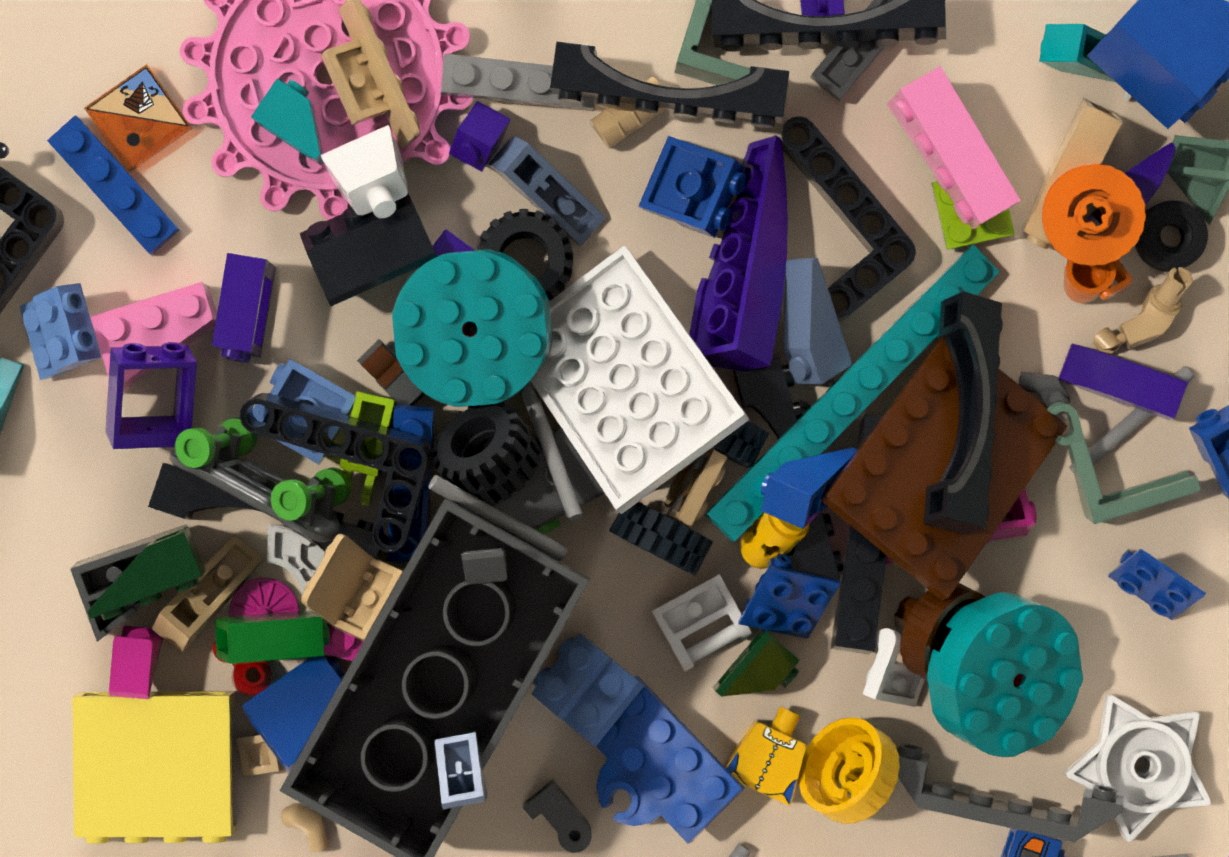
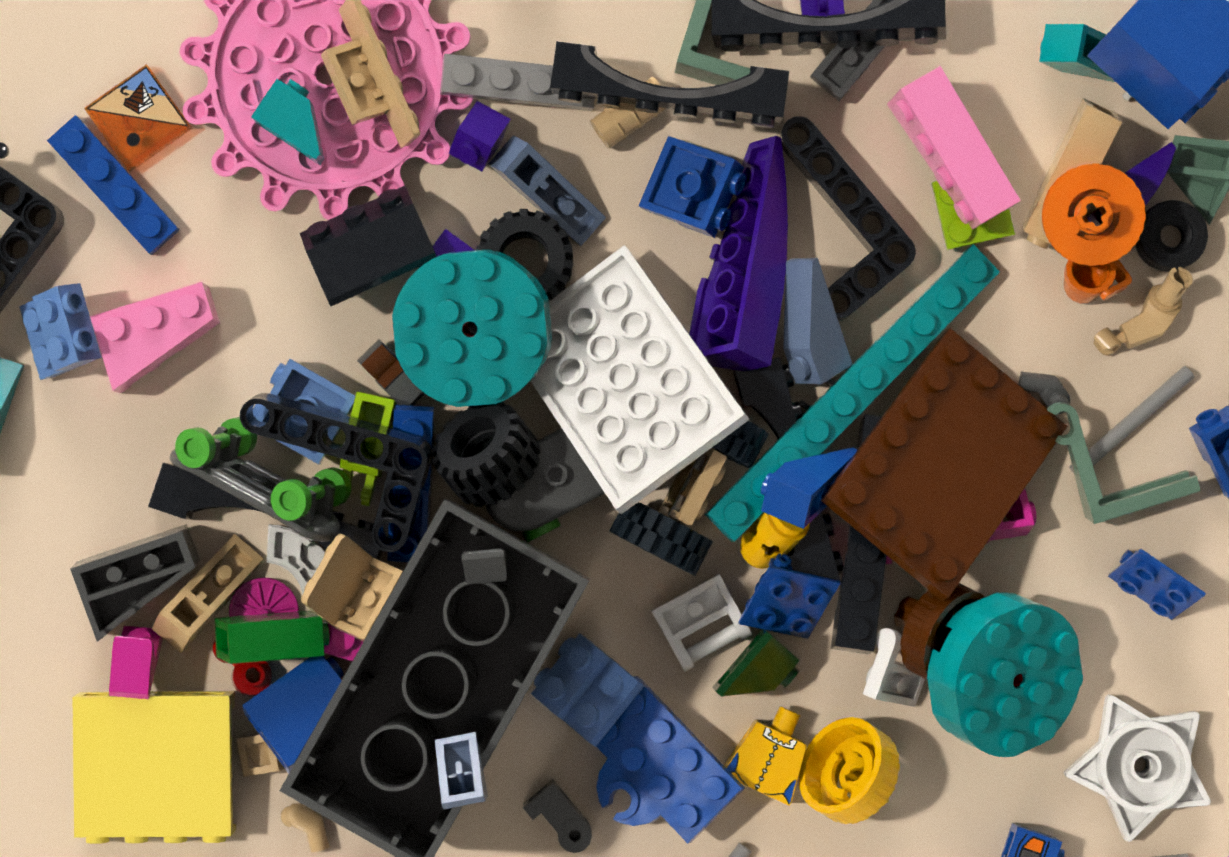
dark green slope [87,527,206,620] -> none
dark purple window [105,342,197,449] -> none
dark purple window [212,253,276,363] -> none
white torso [321,125,408,218] -> none
light grey bar [429,475,567,561] -> none
light grey bar [520,381,583,522] -> none
dark grey slope [896,744,1124,842] -> none
black arch [924,291,1003,535] -> none
dark purple slope [1058,343,1188,420] -> none

